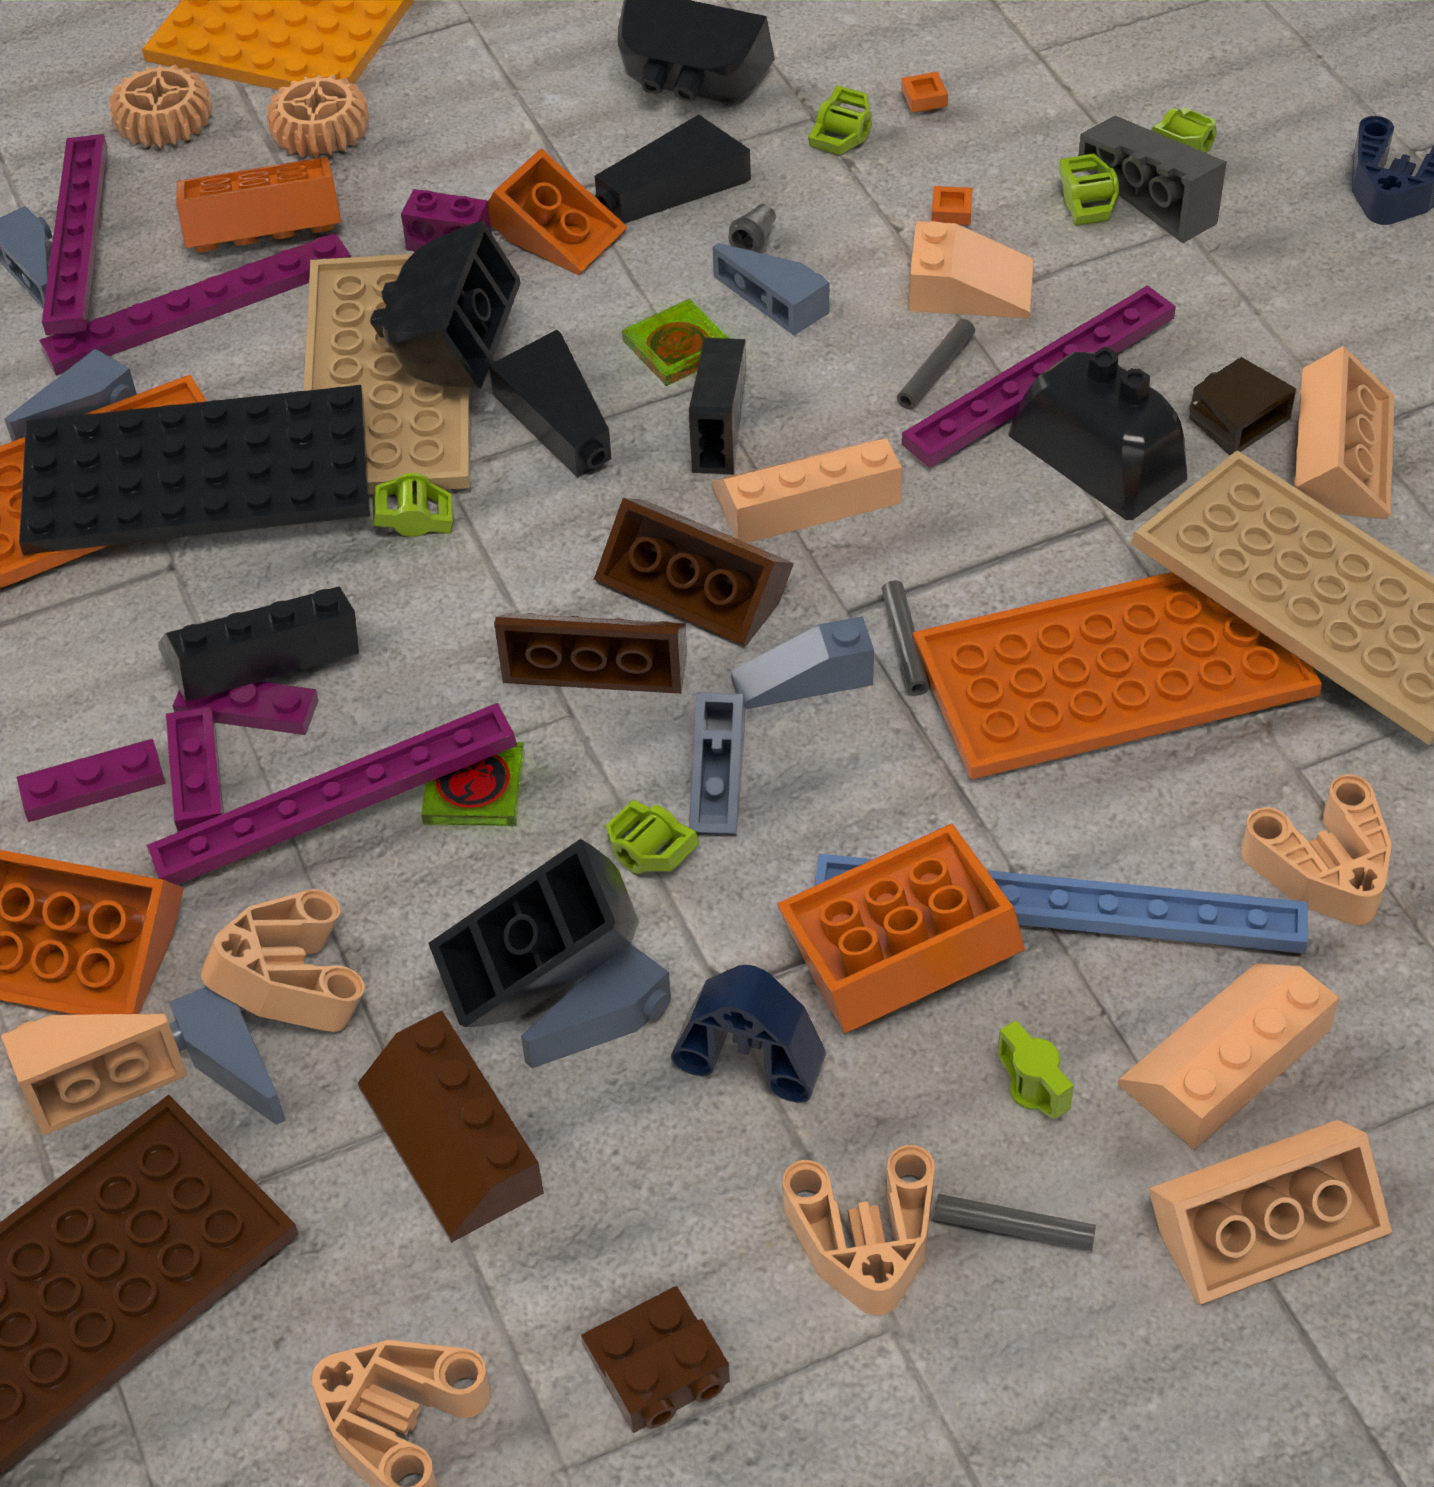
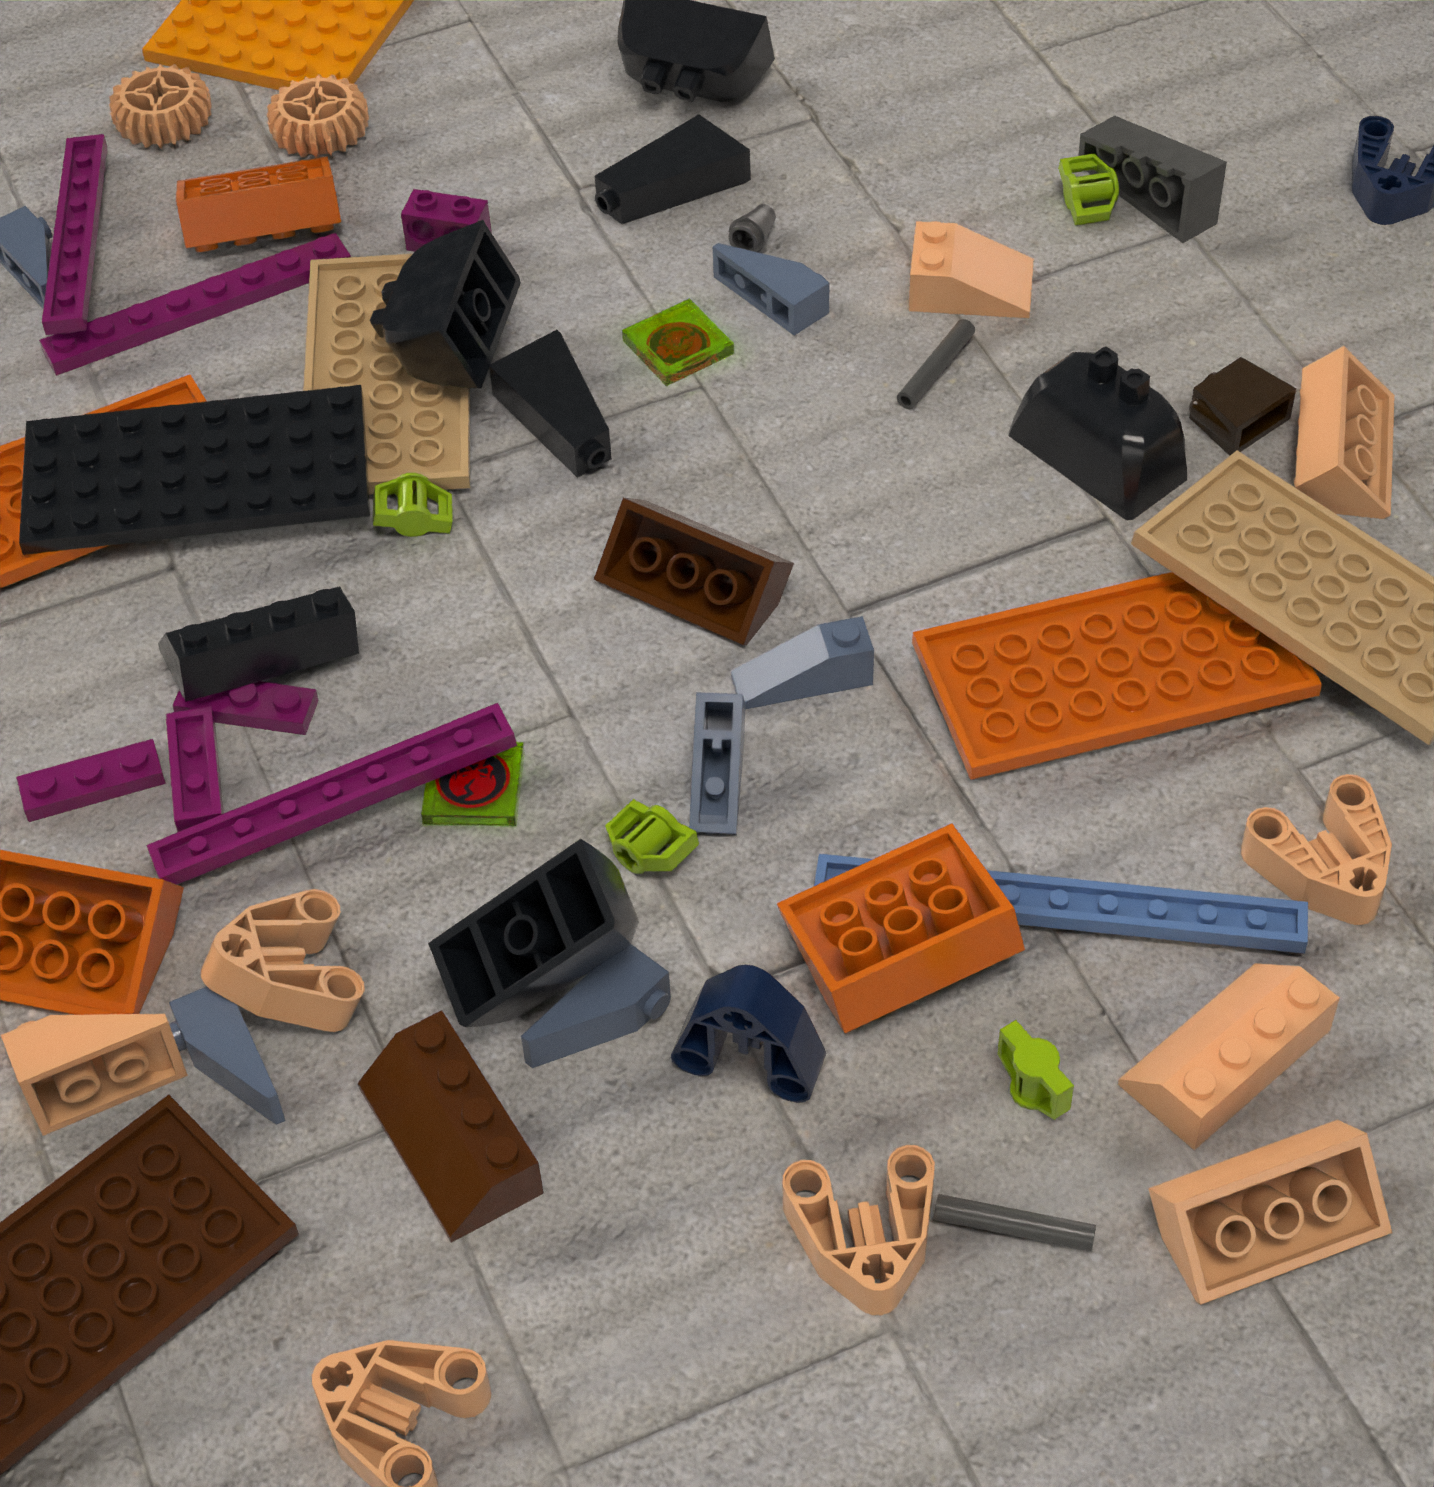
sand blue slope [4,349,137,441] -> none
orange slope [488,148,628,275] -> none
reddish brown slope [494,613,687,694] -> none
reddish brown plate [581,1285,730,1433] -> none
black slope [689,338,747,475] -> none
light nougat slope [712,438,902,543] -> none
lime piece [808,85,872,155] -> none
dark grey piece [882,580,929,696] -> none
orange plate [901,72,948,113] -> none
magenta plate [902,285,1176,468] -> none
orange plate [931,186,973,225] -> none
lime piece [1151,107,1217,153] -> none

